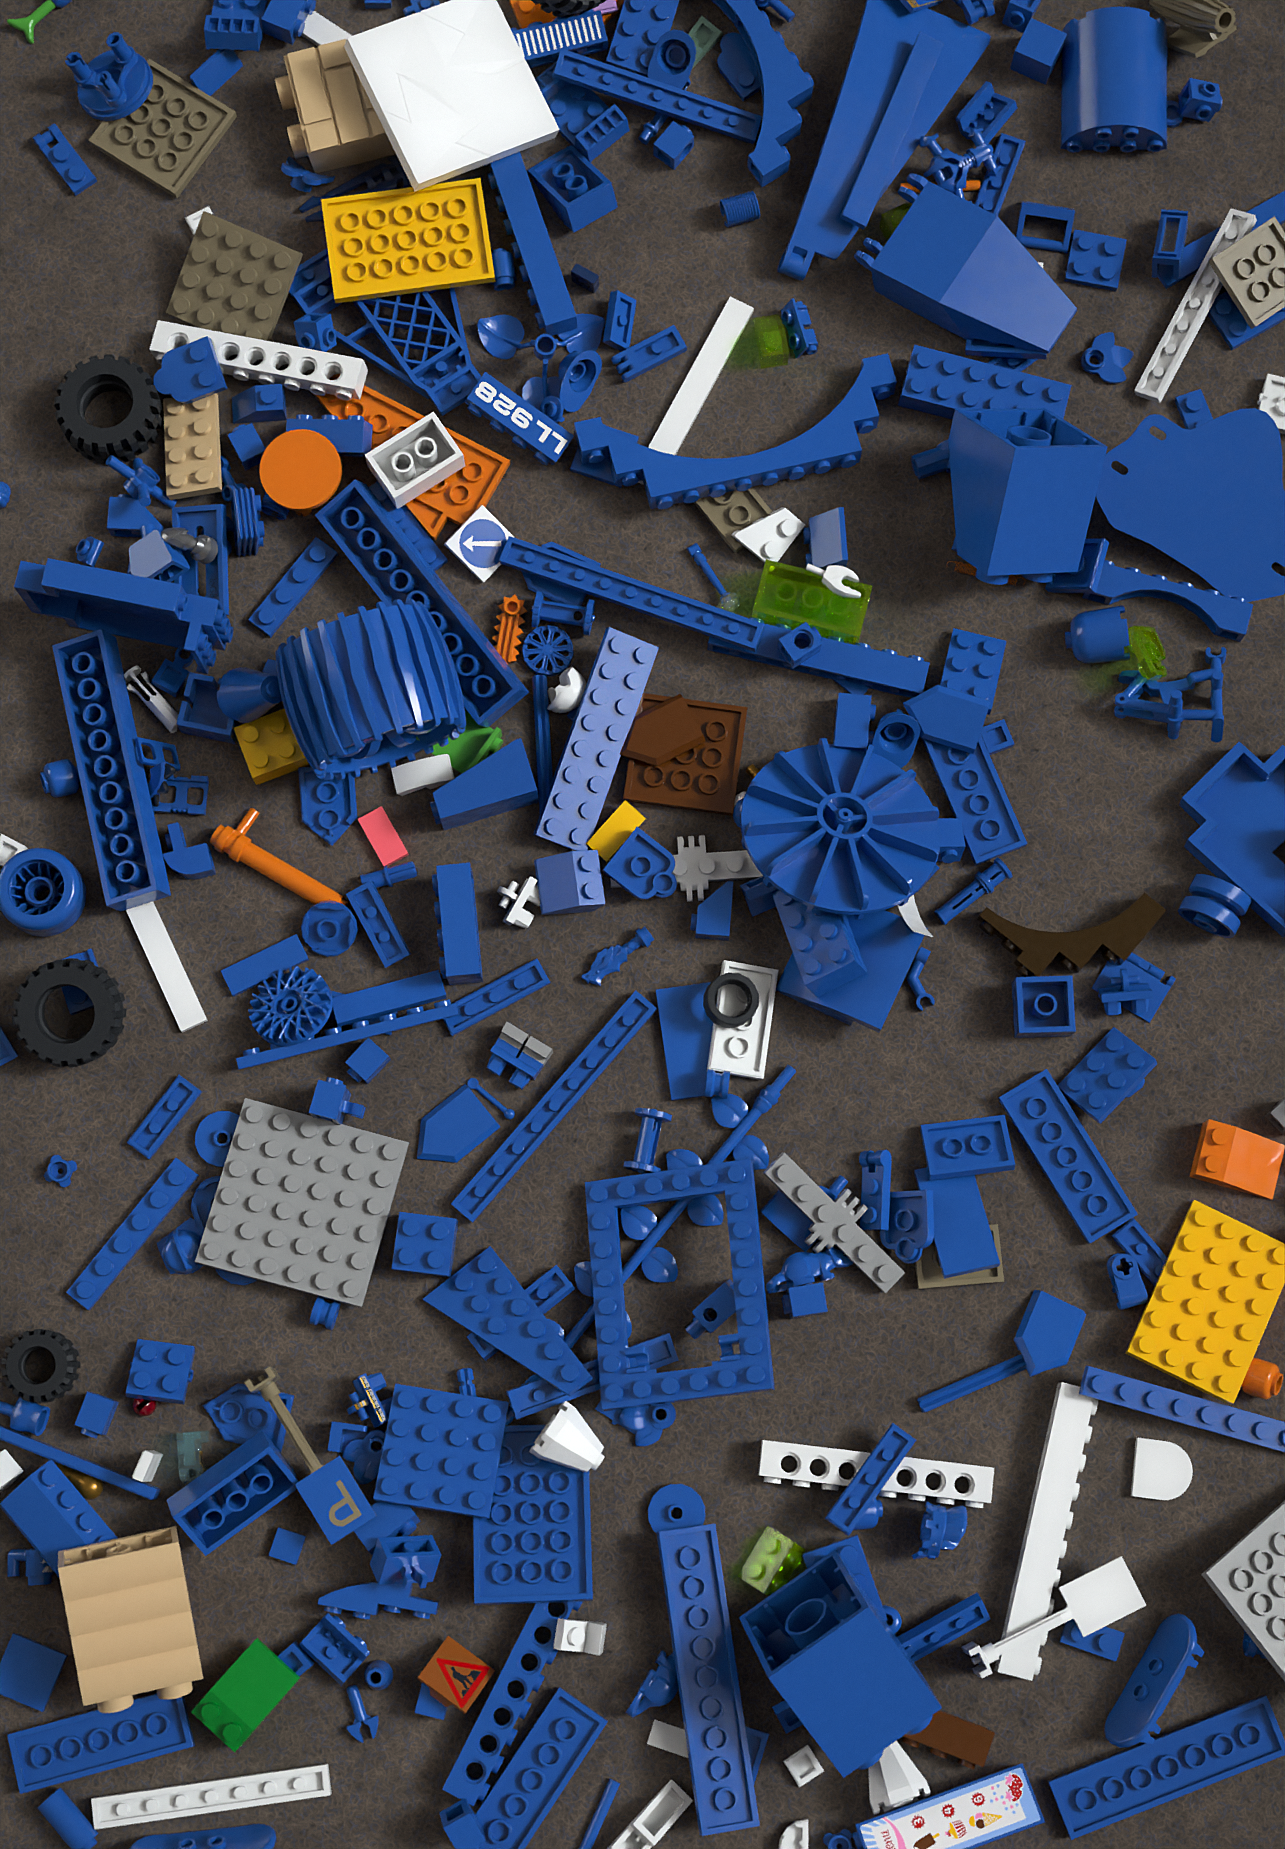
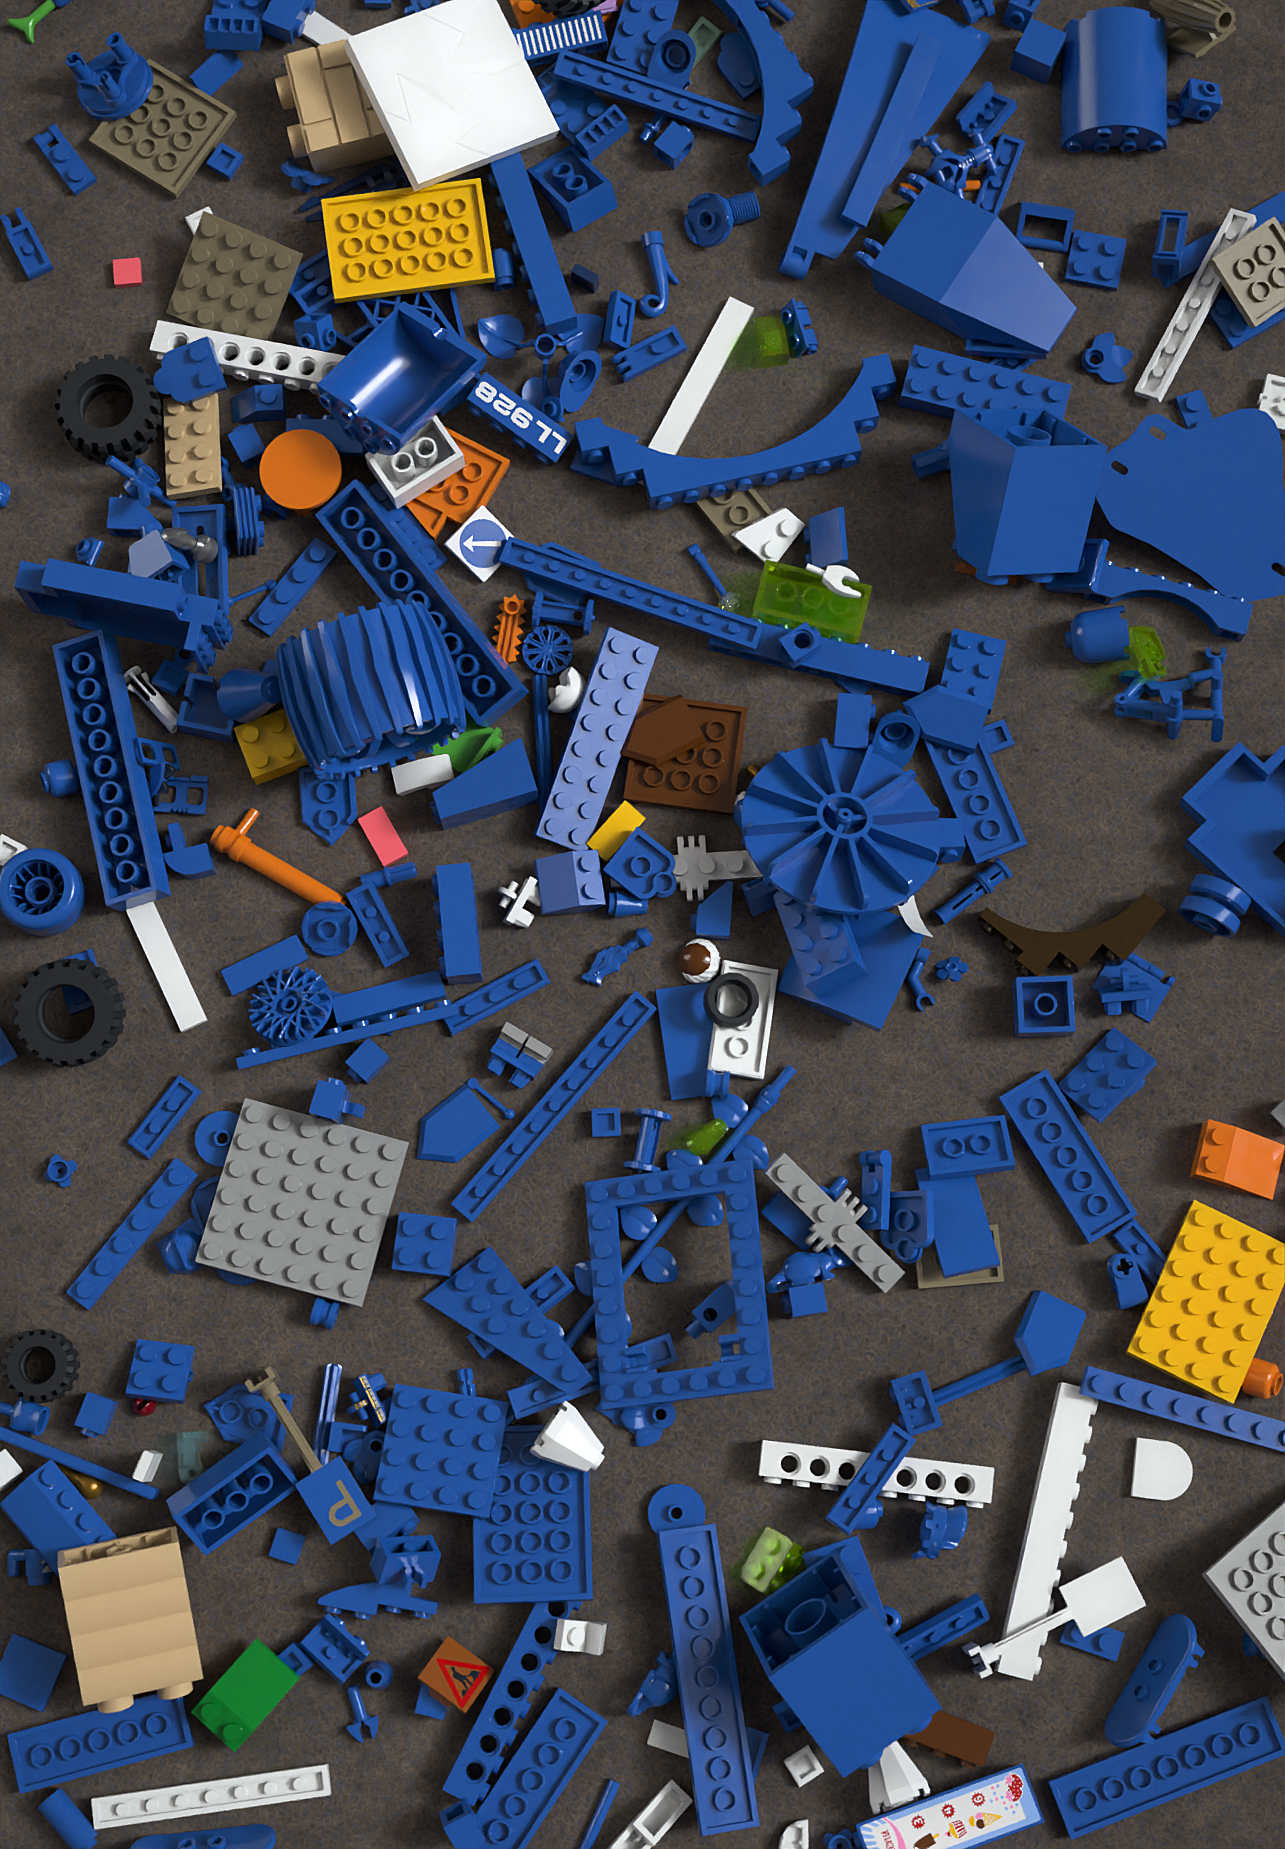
none -> blue hinge [0,207,54,281]
none -> coral tile [113,257,142,288]
none -> blue plate [206,142,244,180]
none -> blue hinge [229,579,277,607]
none -> blue axle [304,1364,342,1508]
none -> blue cylinder [316,301,487,456]
none -> blue plate [591,1107,621,1138]
none -> blue cone [606,890,648,918]
none -> blue plant [640,231,679,317]
none -> hair [679,938,721,984]
none -> blue plate [684,193,734,248]
none -> clear neon green cone [686,1117,729,1156]
none -> blue bracket [888,1370,943,1436]
none -> blue plant [936,956,968,982]

